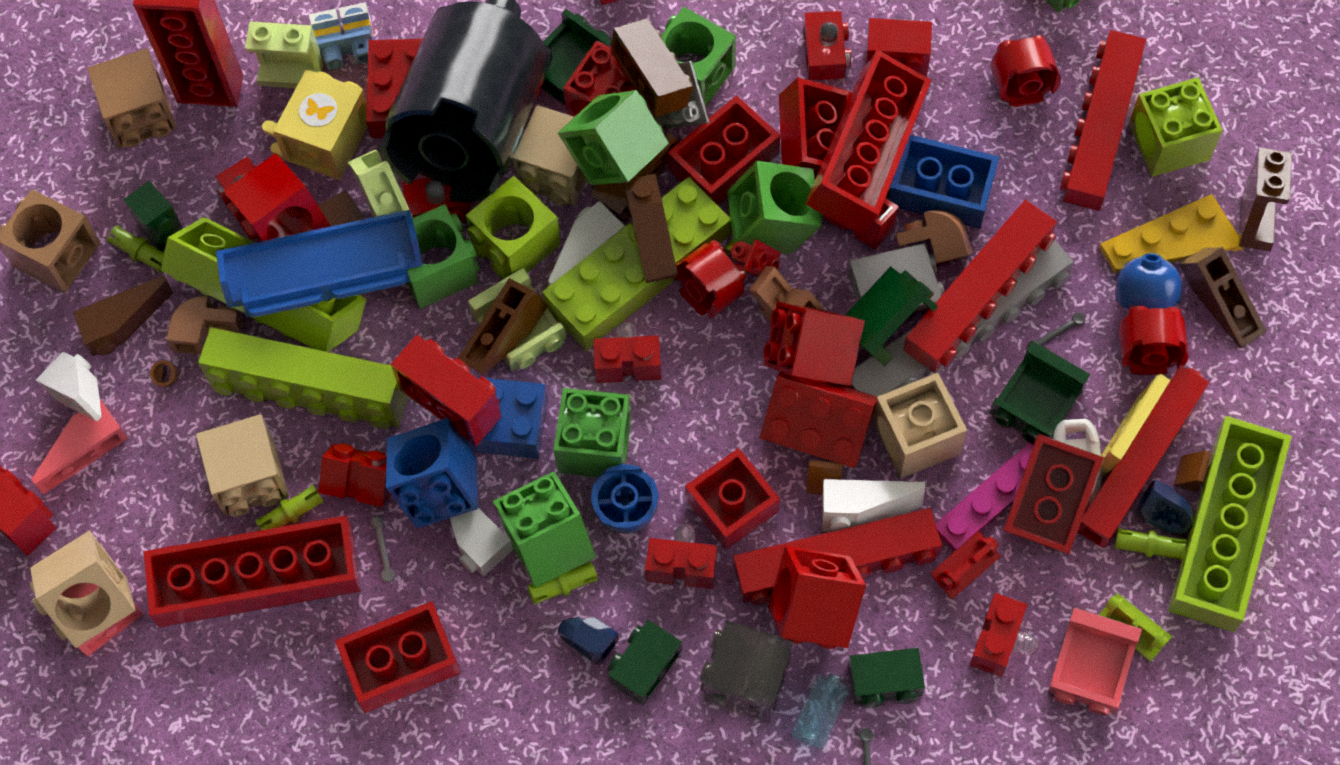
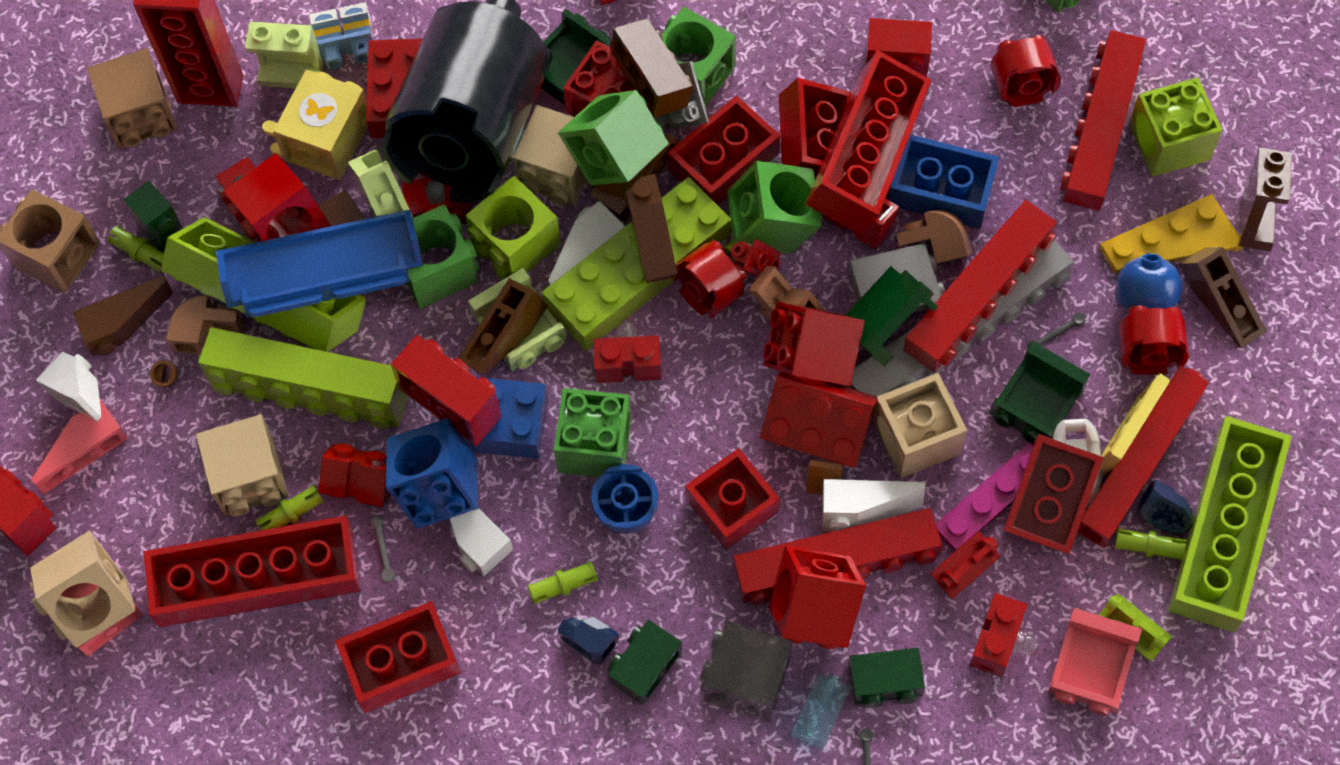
bright green brick [493,471,596,588] -> none
red piece [645,524,717,589] -> none
red piece [803,11,851,81] -> none
dark orange slope [1174,450,1211,492] -> none

